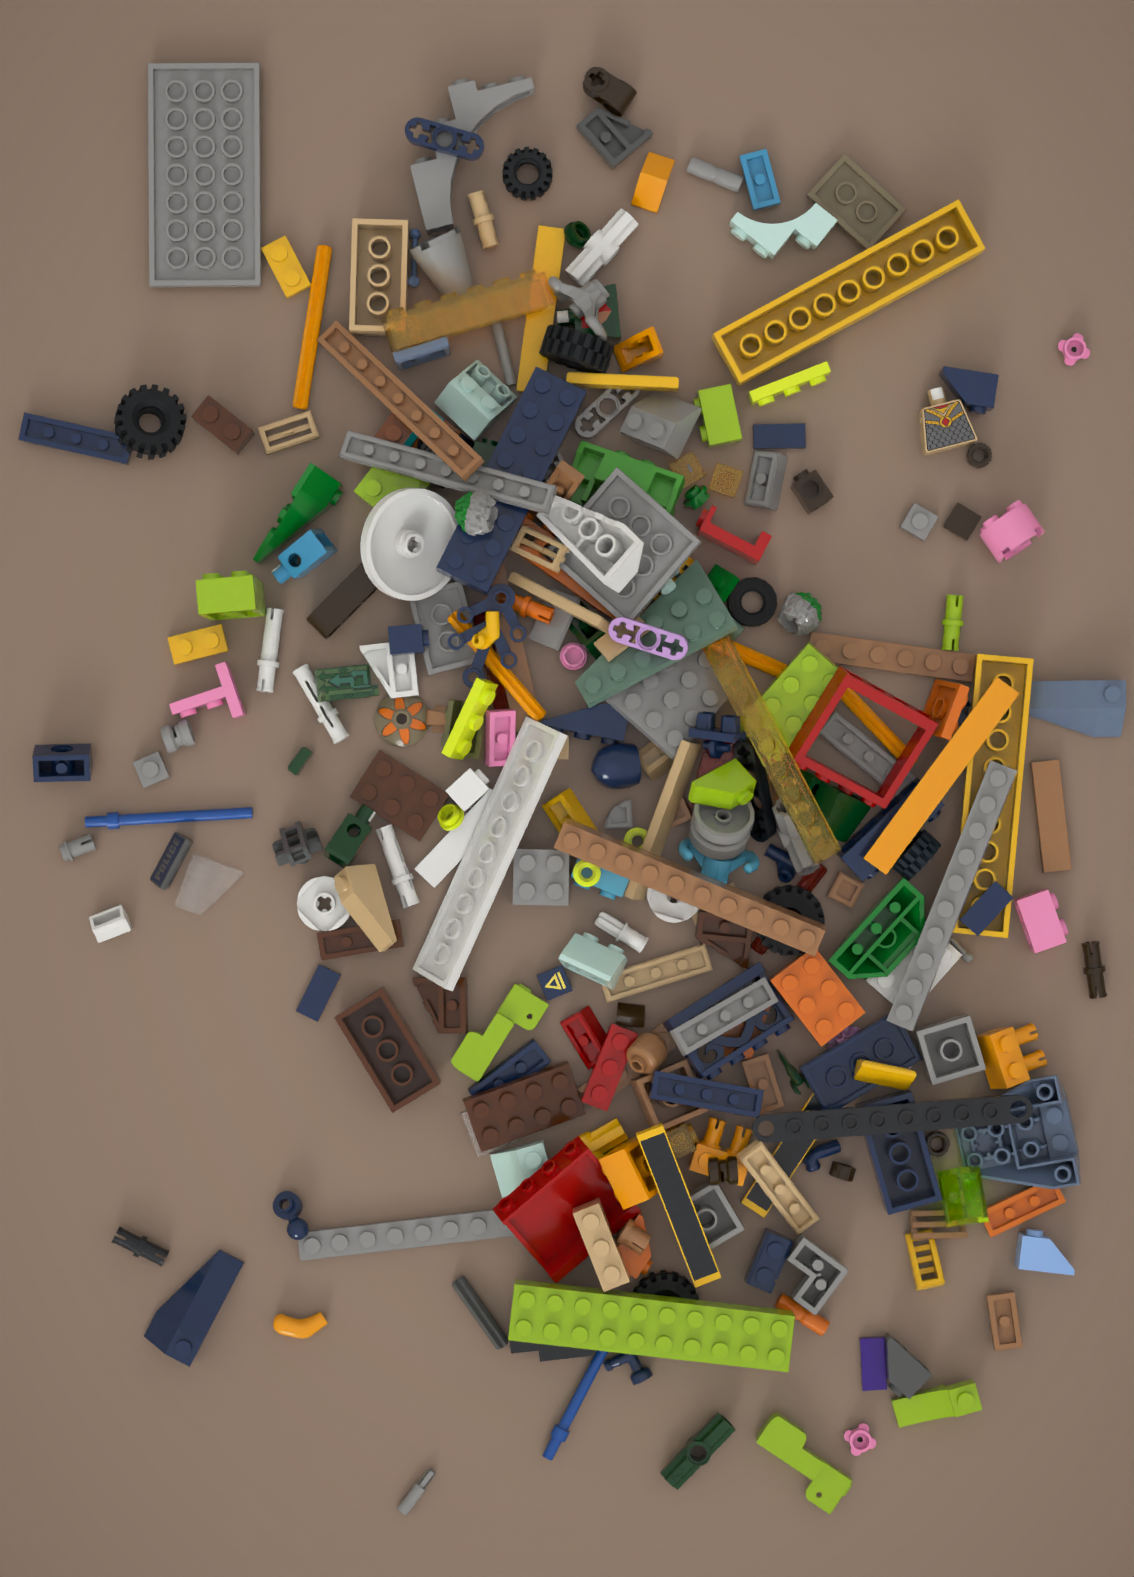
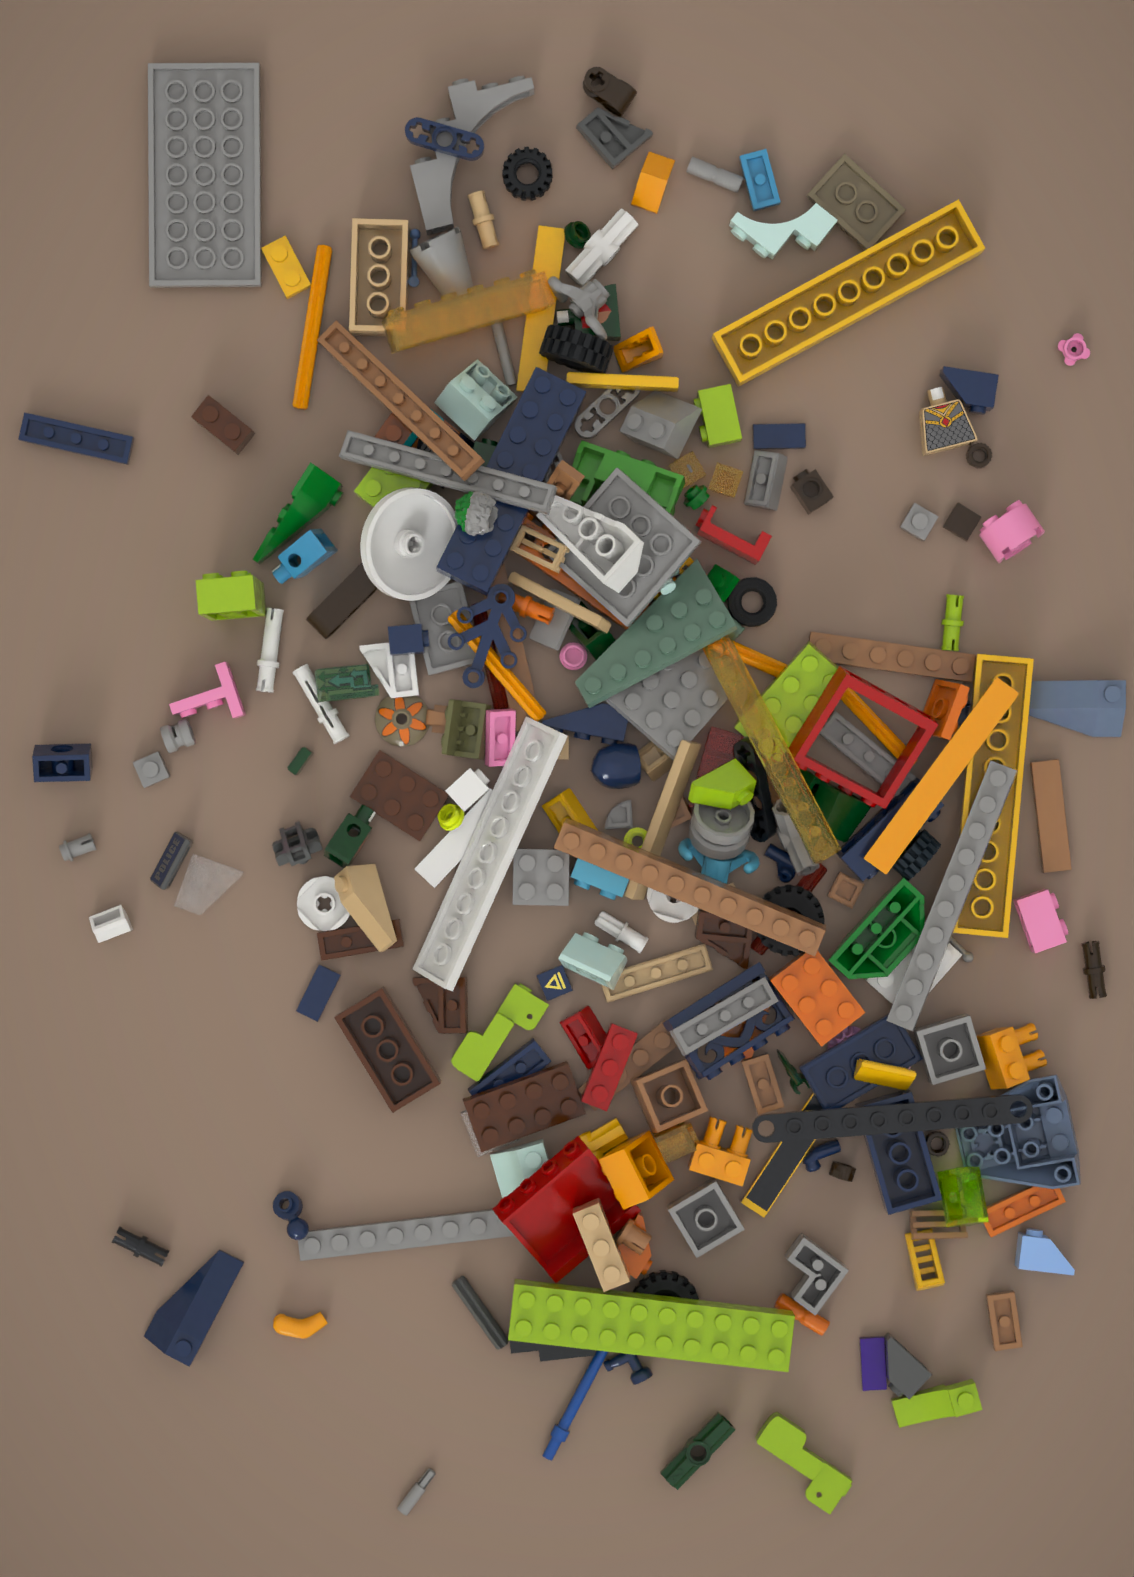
blue bar [85,807,253,829] -> none
black tyre [114,384,187,460] -> none
yellow plate [168,624,229,665] -> none
tan tile [258,410,320,455] -> none
white pin [375,824,420,909] -> none
sand blue tile [393,336,451,371] -> none
neon yellow plate [441,678,498,760] -> none
yellow arm [472,611,500,650] -> none
neon yellow plate [573,860,601,887] -> none
tan piece [593,616,650,662] -> none
lavender beam [608,617,689,660] -> none
dark brown tile [616,1003,645,1027] -> none
medium nougat head [626,1033,668,1075] -> none
black tile [636,1123,722,1288] -> none
dark blue plate [648,1071,764,1118] -> none
dark blue hips [688,711,747,759] -> none
dark brown wheel [708,1156,738,1186] -> none
tan tile [736,1139,820,1235] -> none
dark blue brick [744,1228,793,1294] -> none
neon yellow plate [747,361,831,407] -> none
light grey piece [777,592,822,636] -> none
bright pink plate [844,1423,876,1456] -> none
dark blue piece [959,881,1014,936] -> none

